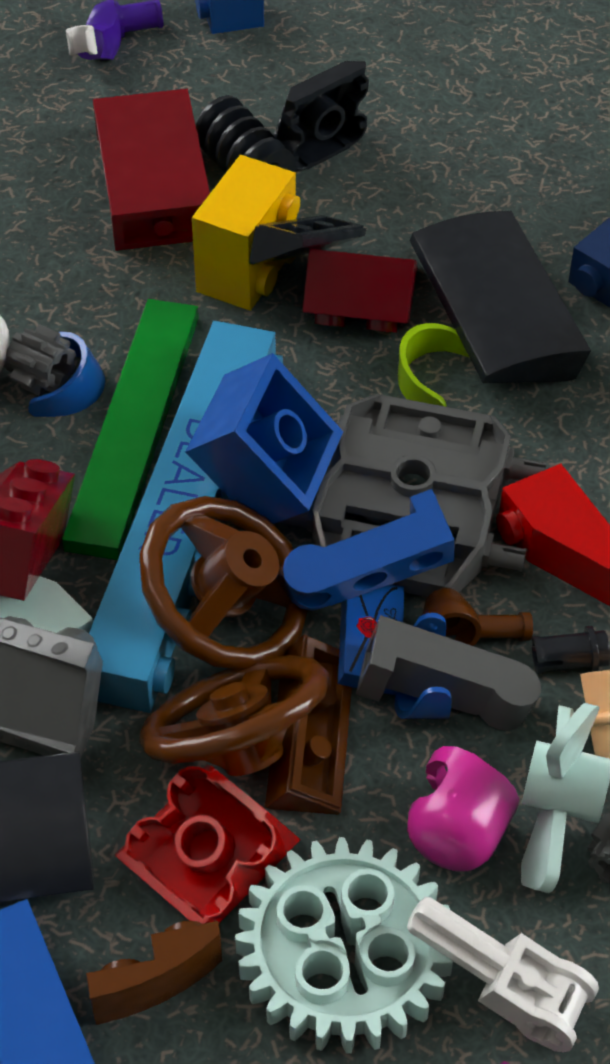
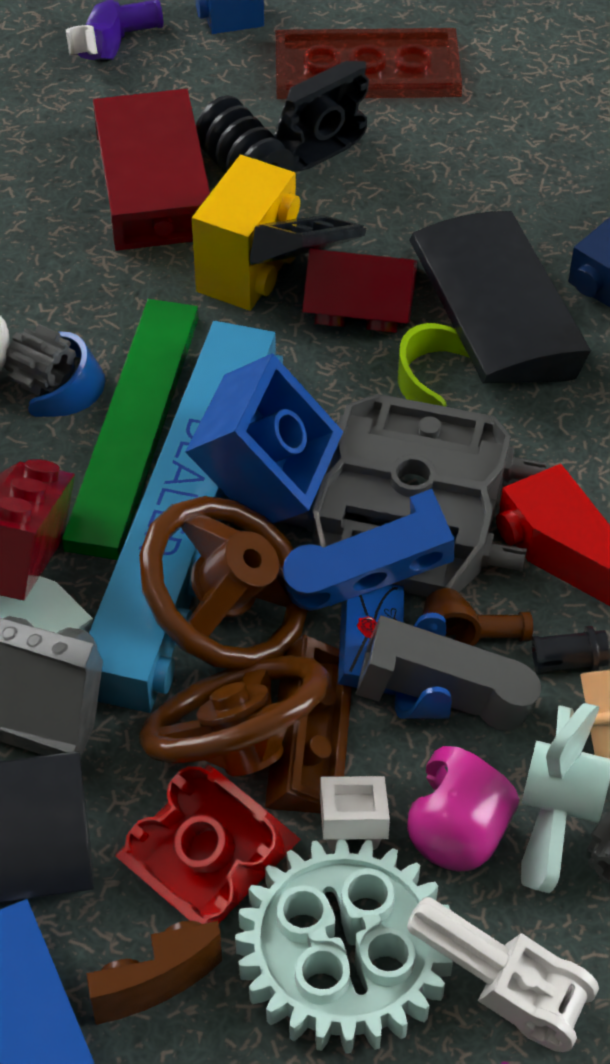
none -> clear red tile [275,28,462,99]
none -> white tile [320,776,390,851]

